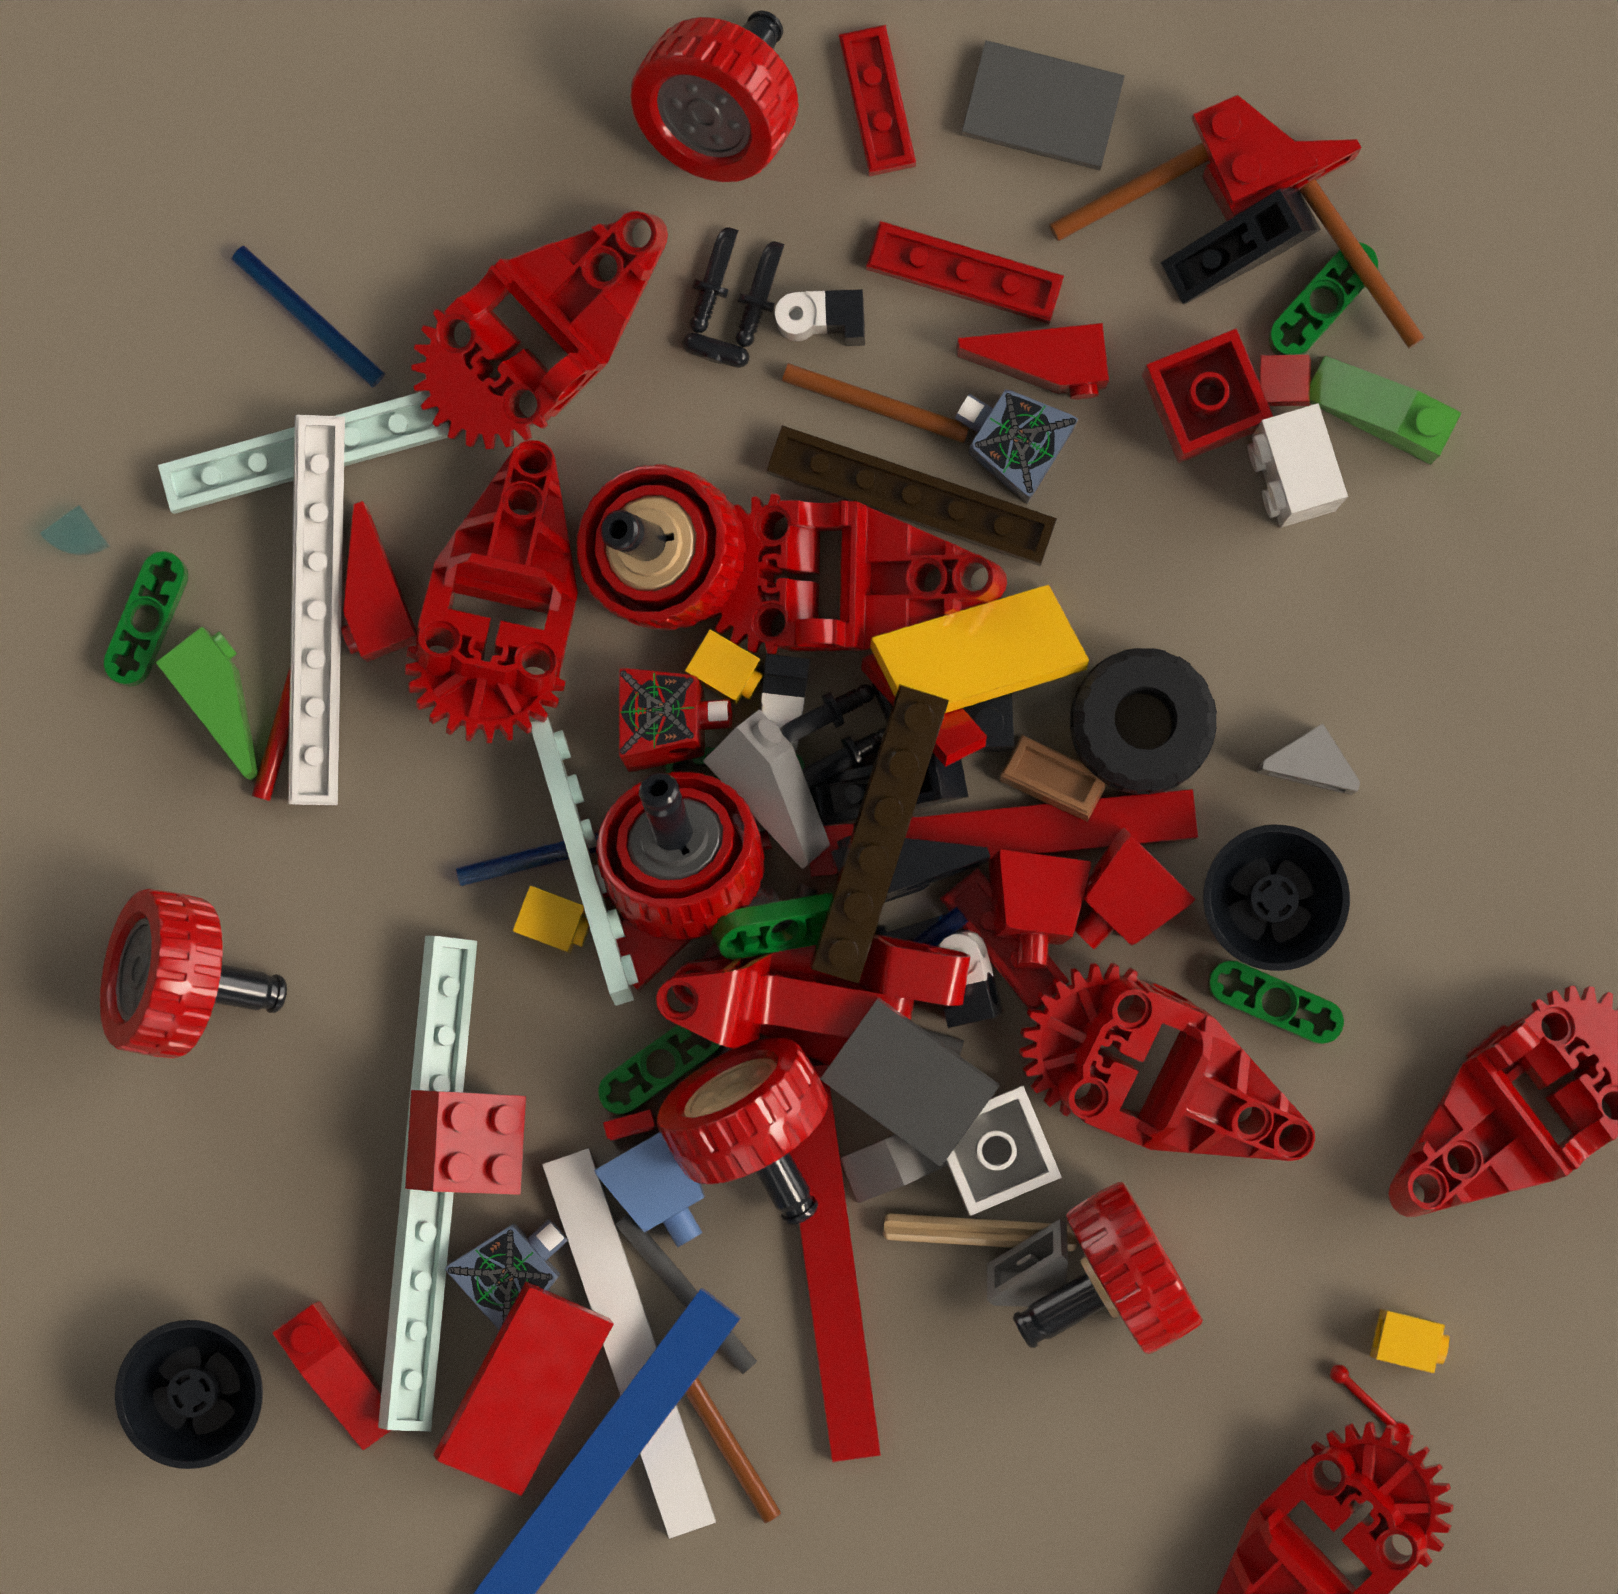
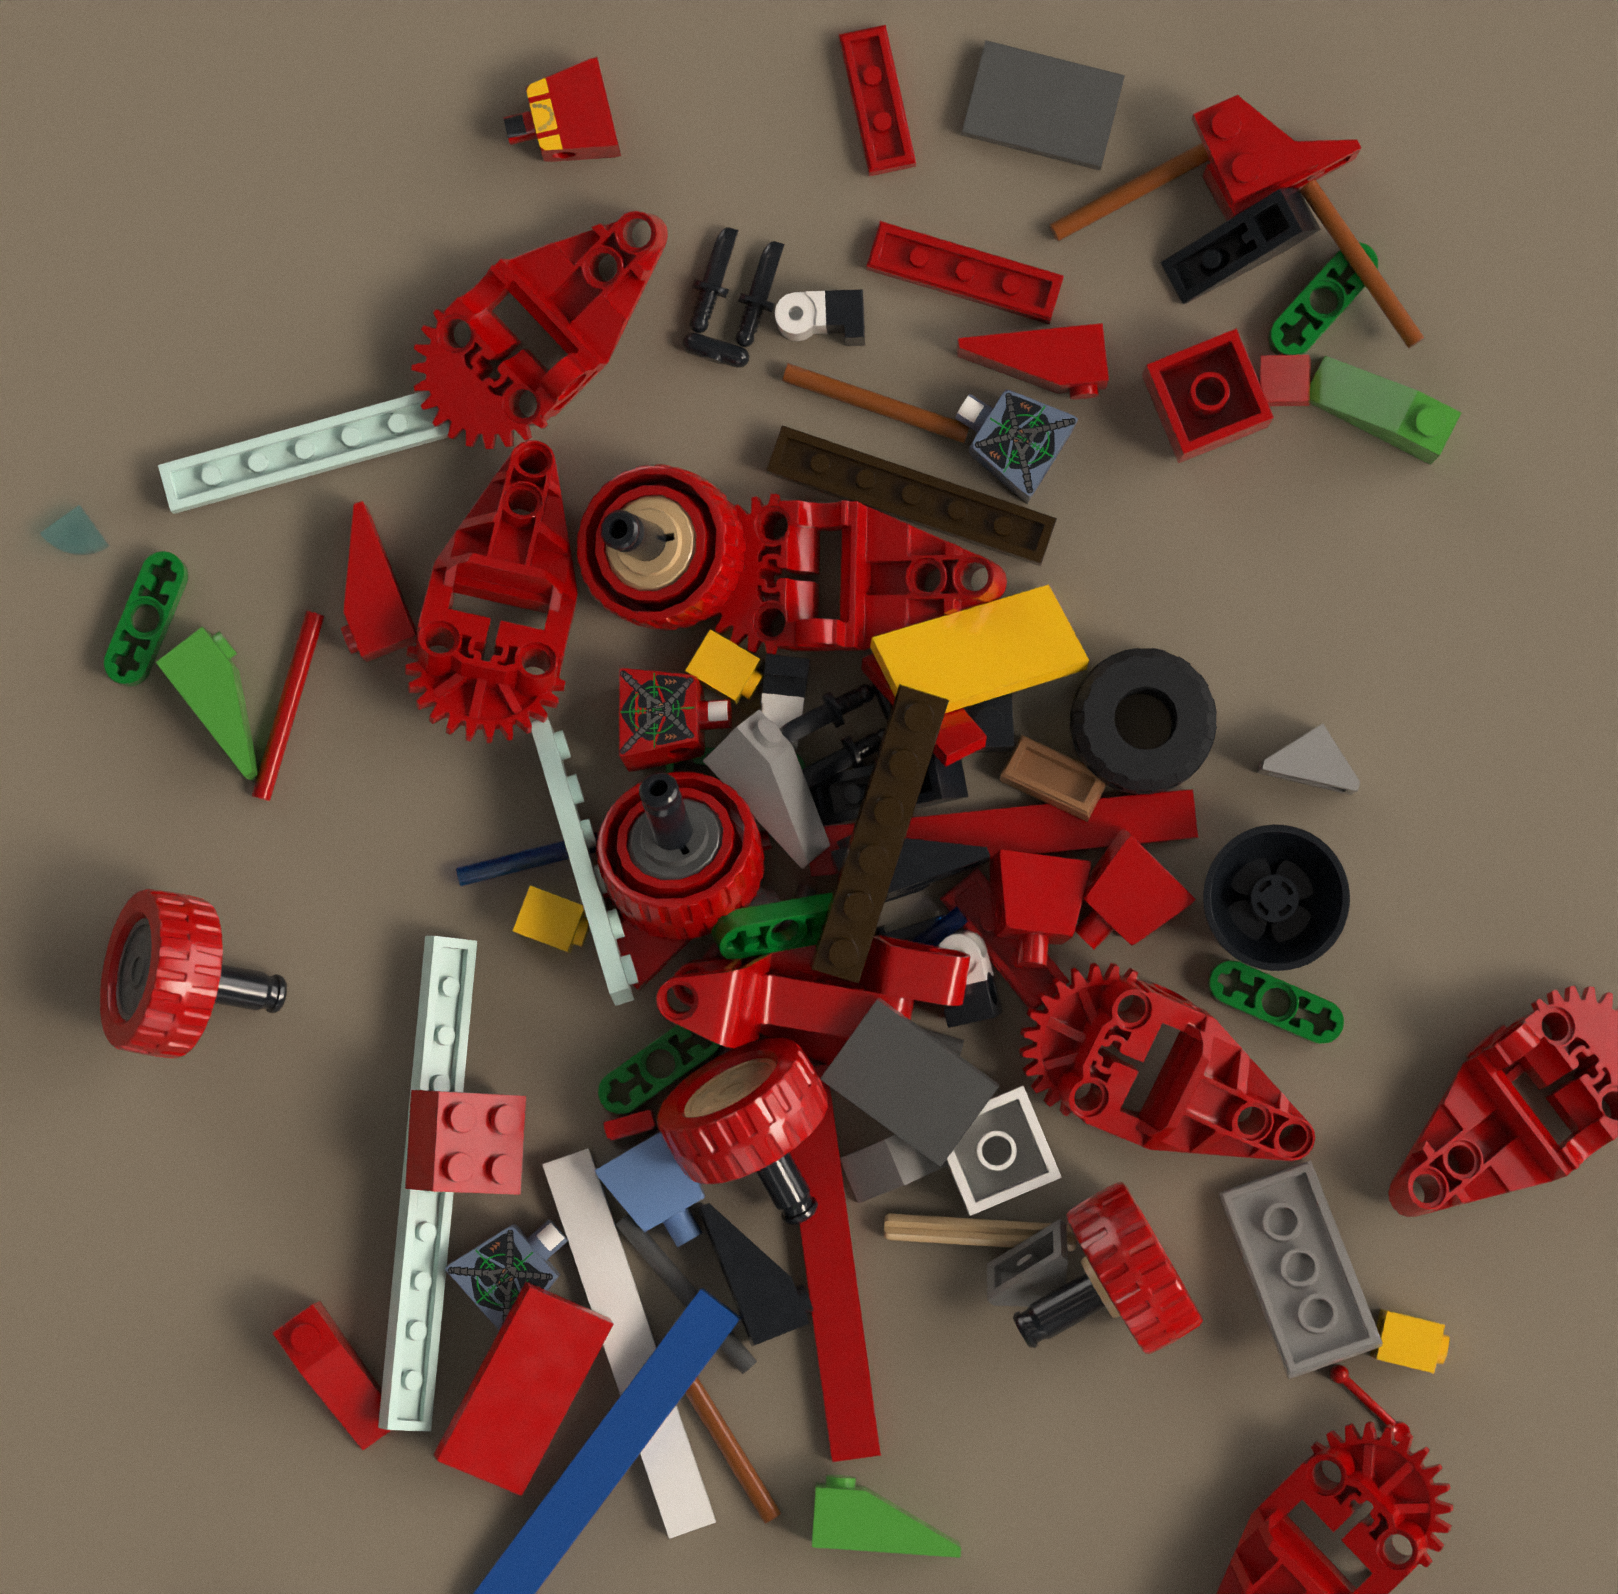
black piece [115,1320,263,1469] -> none
clear blue bar [231,245,385,387] -> none
white tile [288,415,345,805] -> none
red wheel [630,10,799,182] -> none
white brick [1247,403,1348,528] -> none
none -> red torso [503,57,621,162]
none -> black slope [698,1203,813,1346]
none -> bright green slope [812,1475,961,1558]
none -> light grey tile [1219,1160,1383,1379]

